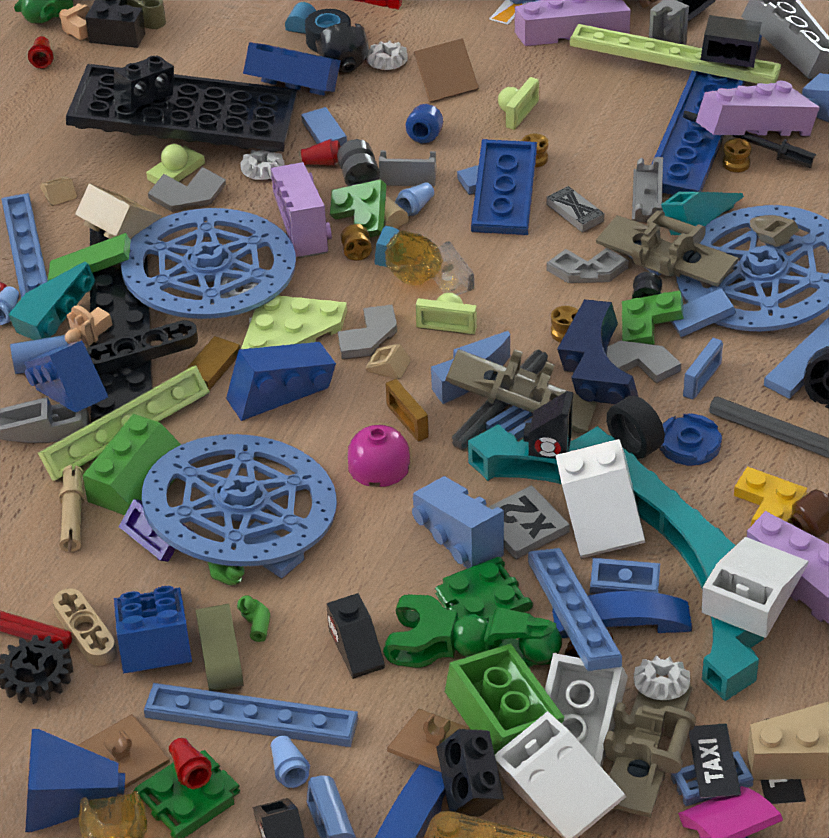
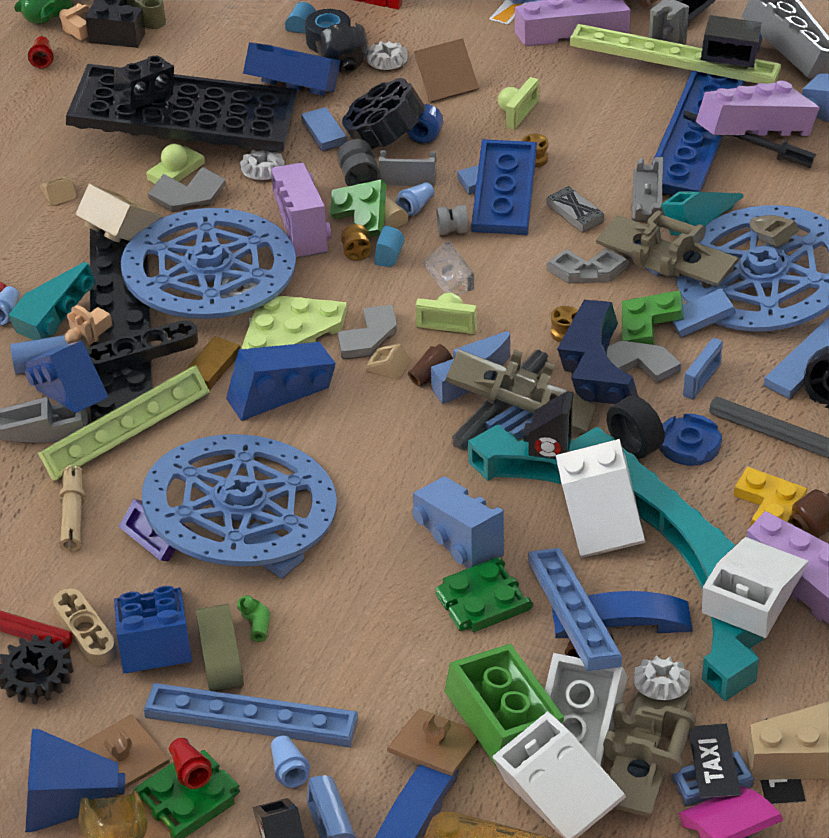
medium blue tile [1,193,48,298] -> none
bright green tile [48,233,131,281] -> none
bright green slope [82,414,181,515] -> none
bright green arm [208,562,245,586] -> none
red cone [301,139,341,166] -> none
black slope [326,593,385,679] -> none
dark pink cylinder [347,425,410,487] -> none
green piece [383,594,562,668] -> none
clear yellow hair [385,231,443,285] -> none
pearl gold tile [385,379,429,442] -> none
black brick [436,729,504,816] -> none
light grey tile [488,485,570,559] -> none
medium blue brick [590,558,660,594] -> none
black wheel [632,272,662,299] -> none
pearl gold wheel [723,138,752,173] -> none
none -> black connector [342,78,425,149]
none -> reddish brown cone [408,344,453,386]
none -> light grey wheel [436,205,468,236]

